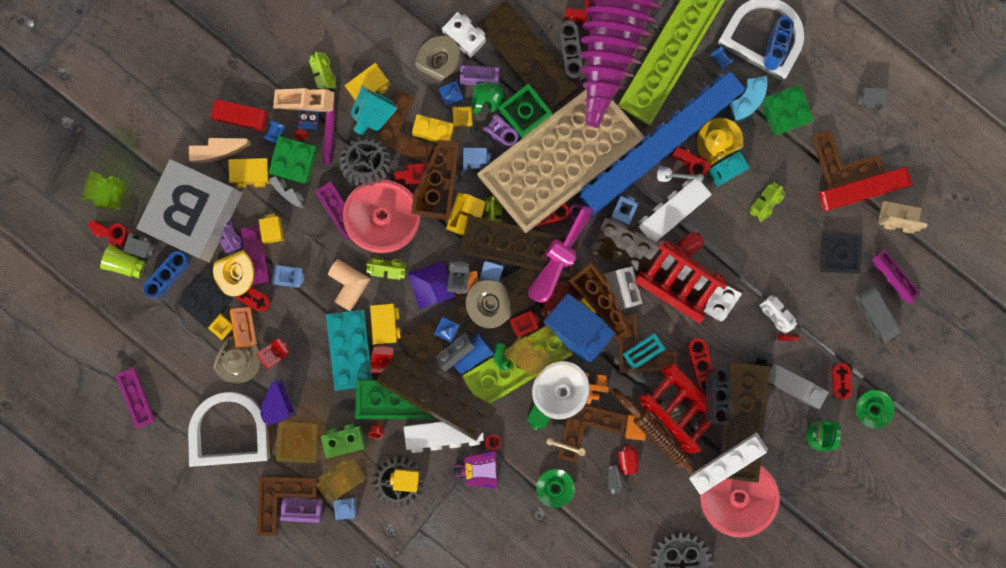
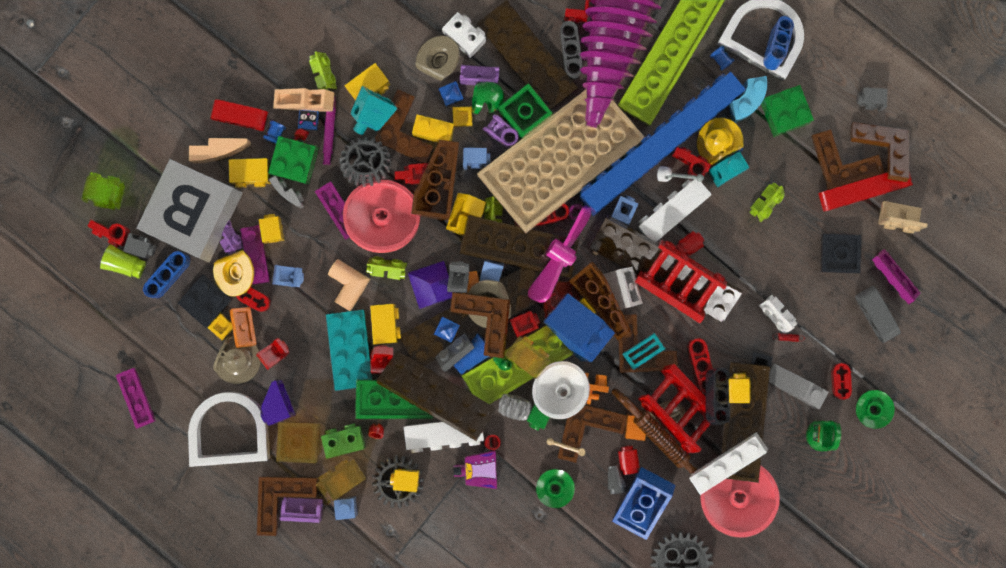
none -> reddish brown plate [450,292,510,358]
none -> light grey gear [498,394,532,421]
none -> blue slope [612,467,675,540]
none -> yellow brick [729,373,751,403]
none -> reddish brown plate [850,122,909,182]

